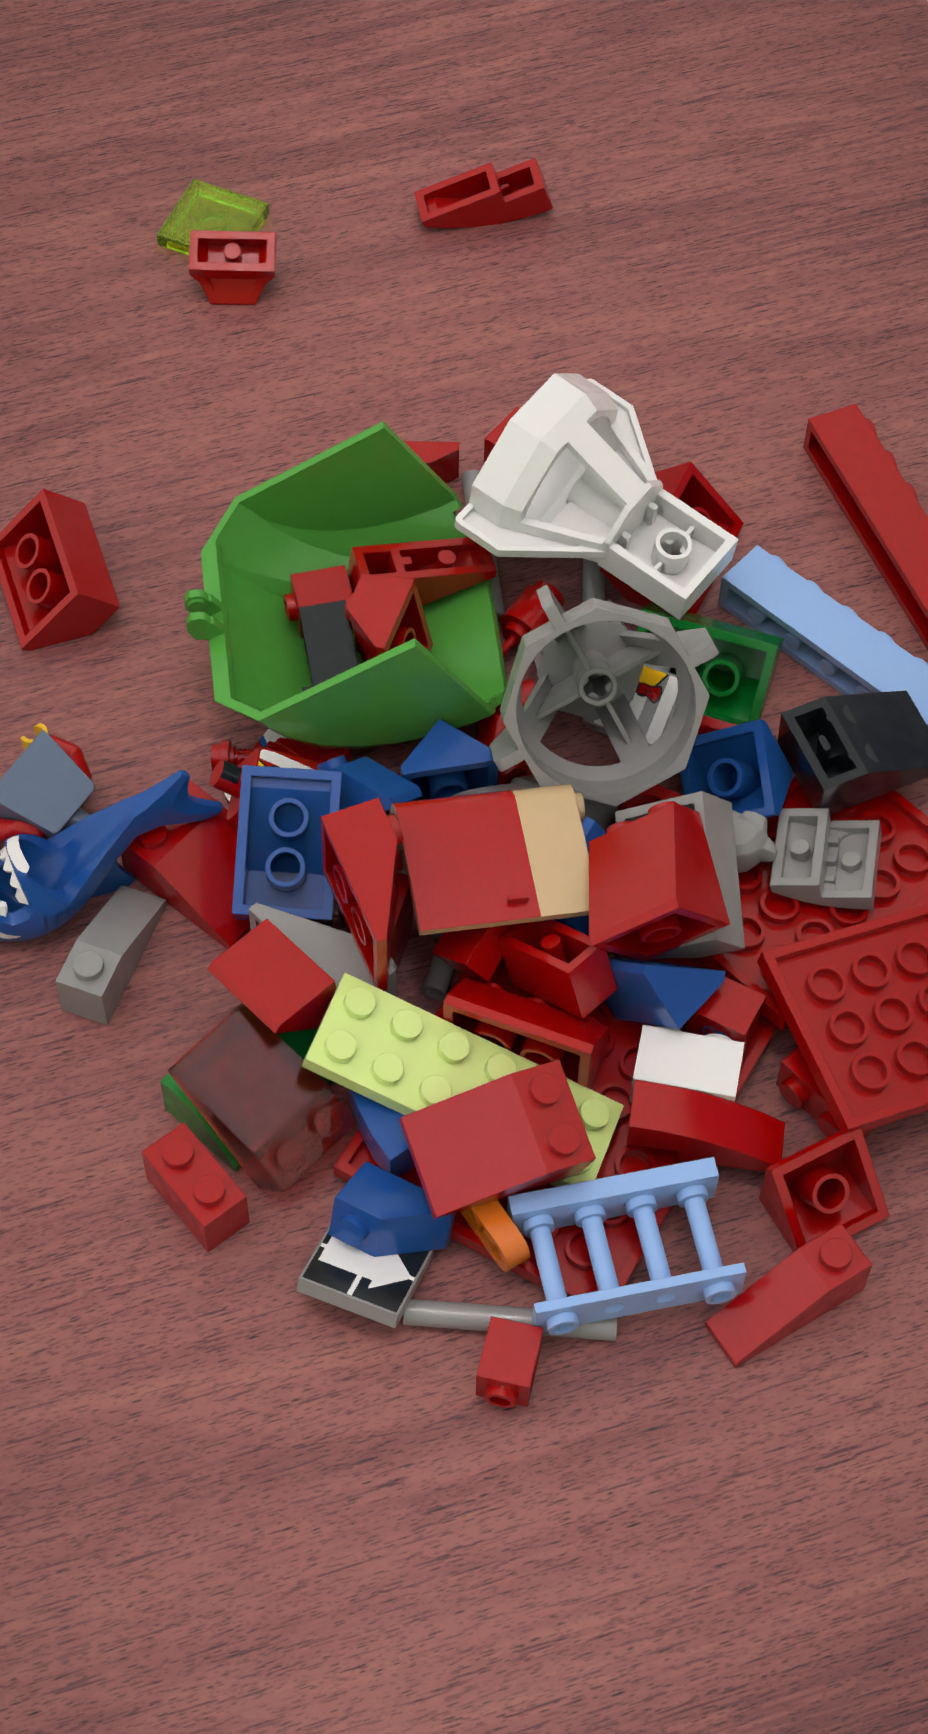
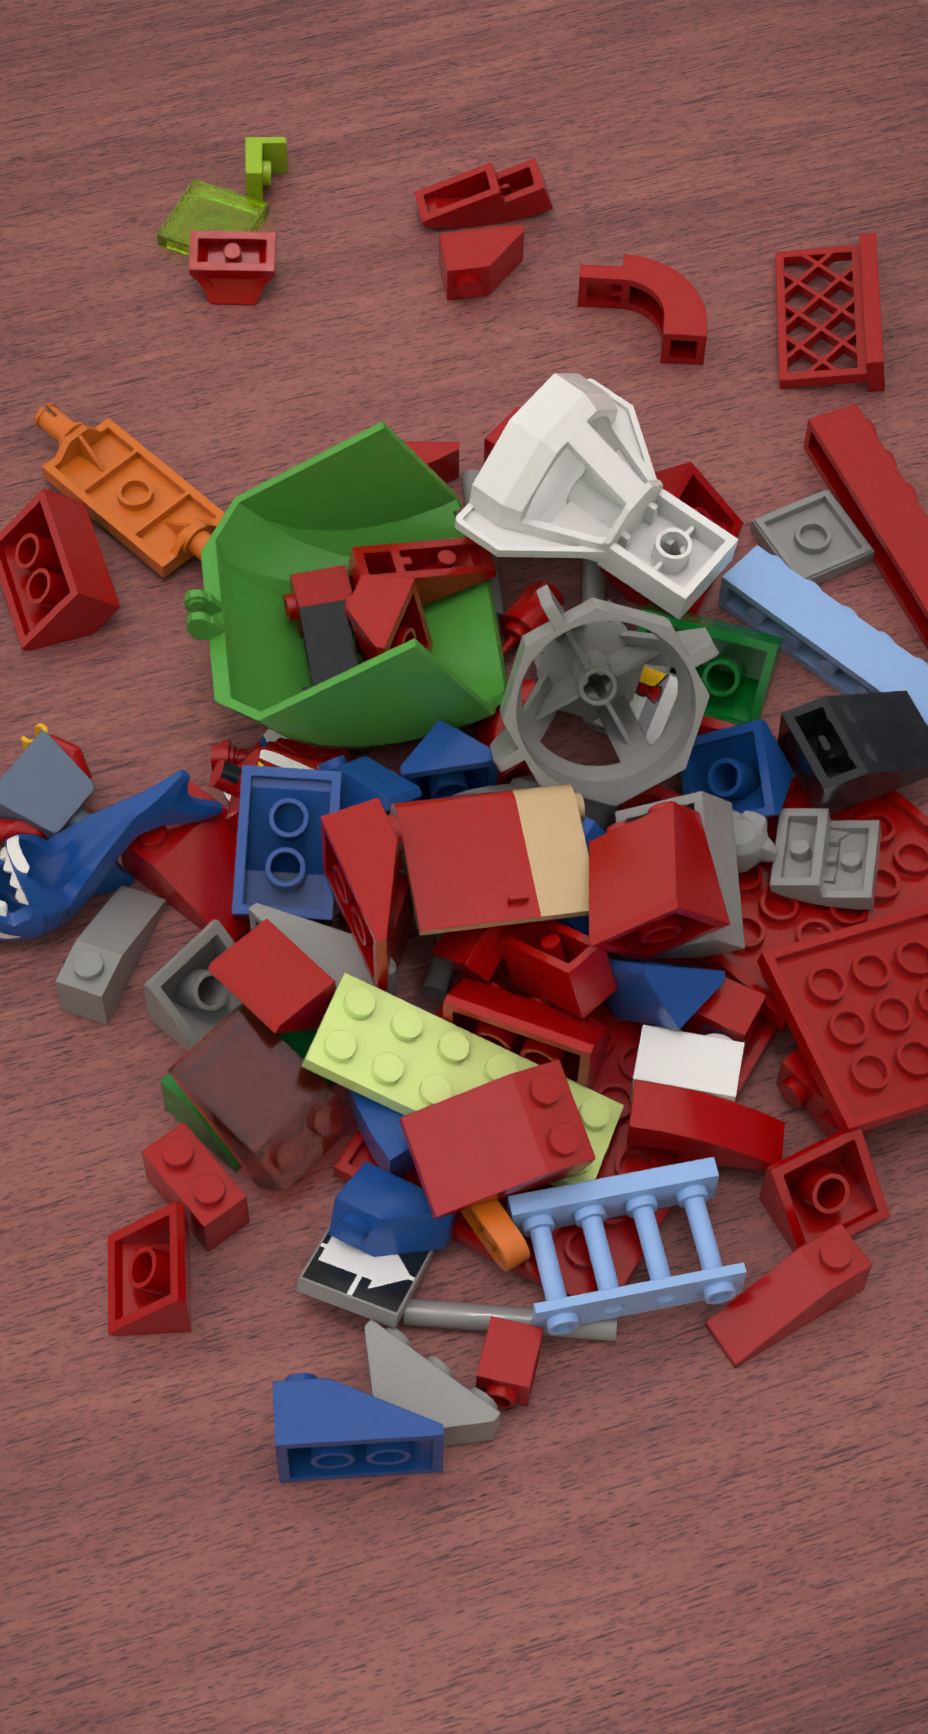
none -> orange plate [34,402,225,578]
none -> red slope [108,1201,192,1336]
none -> light grey slope [143,919,245,1053]
none -> lime bracket [245,137,288,203]
none -> blue slope [273,1373,444,1483]
none -> light grey slope [364,1319,501,1446]
none -> red slope [439,224,524,300]
none -> red arch [578,254,707,365]
none -> light grey tile [750,489,875,585]
none -> red fence [775,233,885,392]

